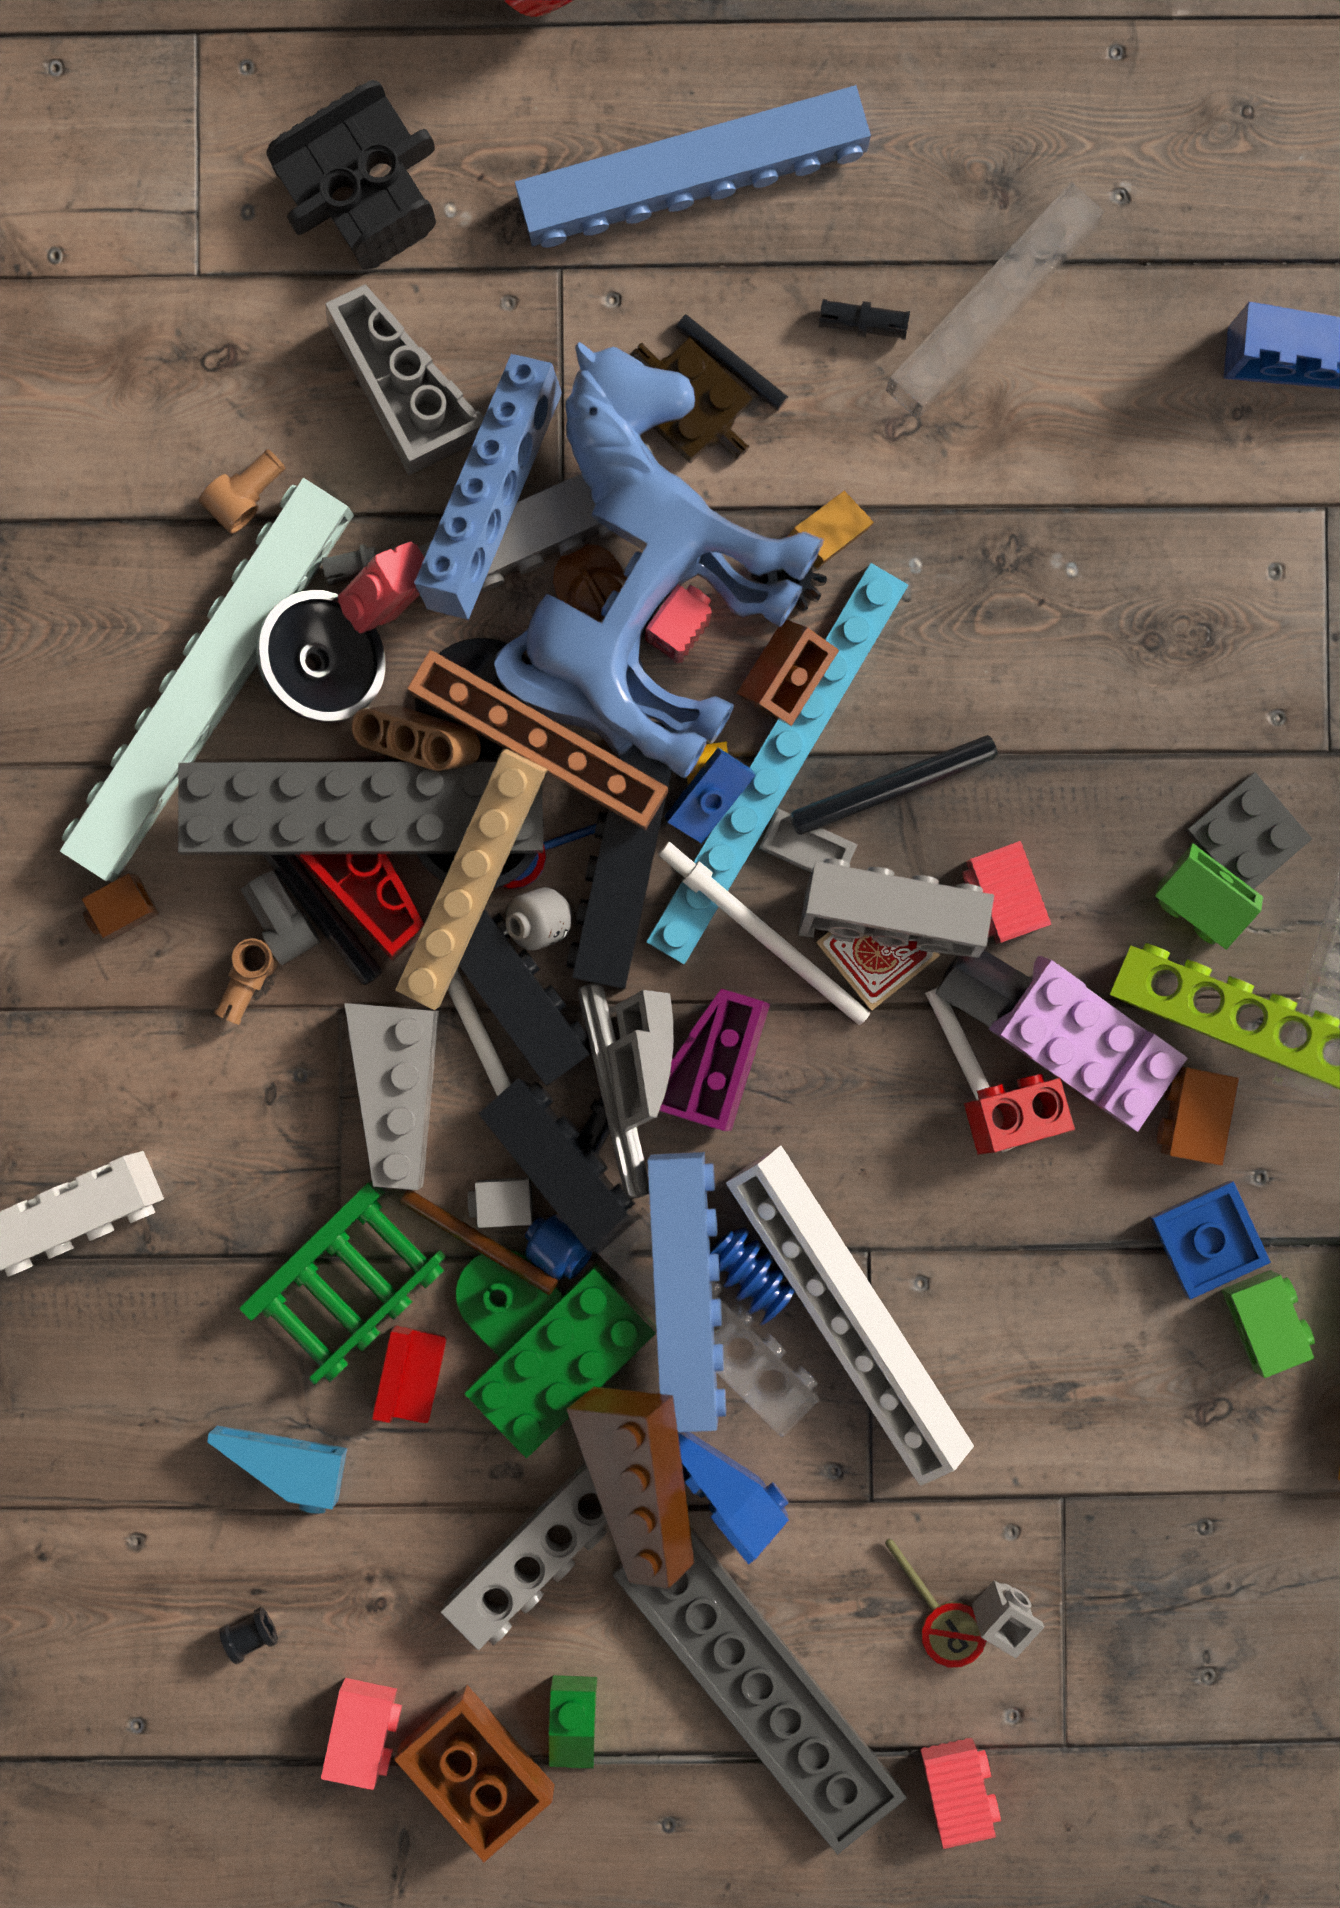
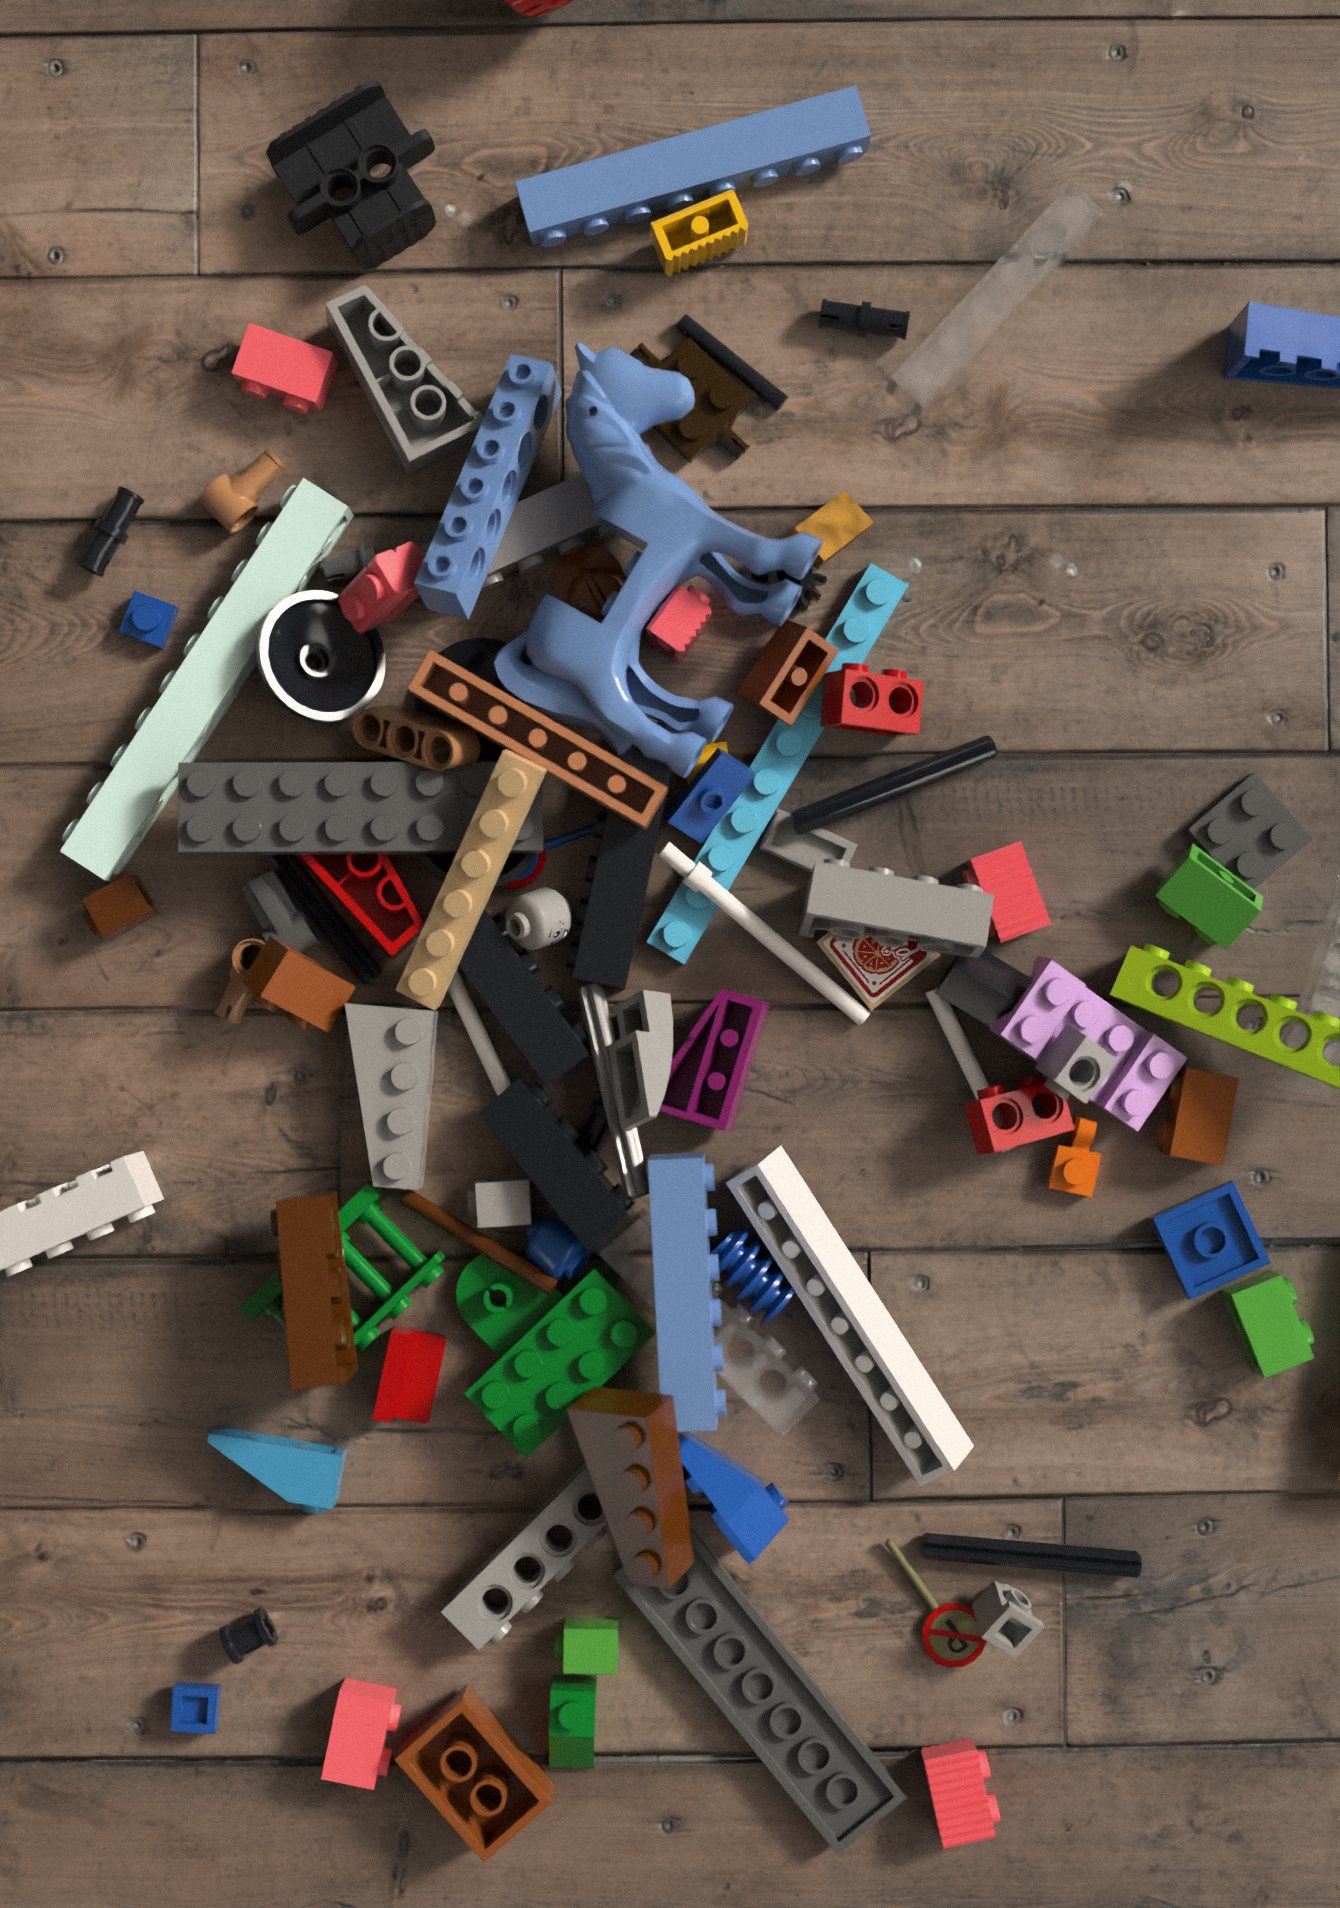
none -> black pin [77,486,144,578]
none -> blue plate [119,591,179,650]
none -> blue plate [170,1682,221,1734]
none -> coral brick [231,323,339,414]
none -> dark orange brick [242,936,356,1032]
none -> reddish brown wedge [270,1191,358,1390]
none -> bright green brick [555,1617,619,1675]
none -> yellow brick [650,189,748,277]
none -> red brick [820,663,924,737]
none -> black axle [921,1533,1142,1578]
none -> light grey brick [1035,1024,1118,1104]
none -> orange plate [1046,1116,1102,1197]

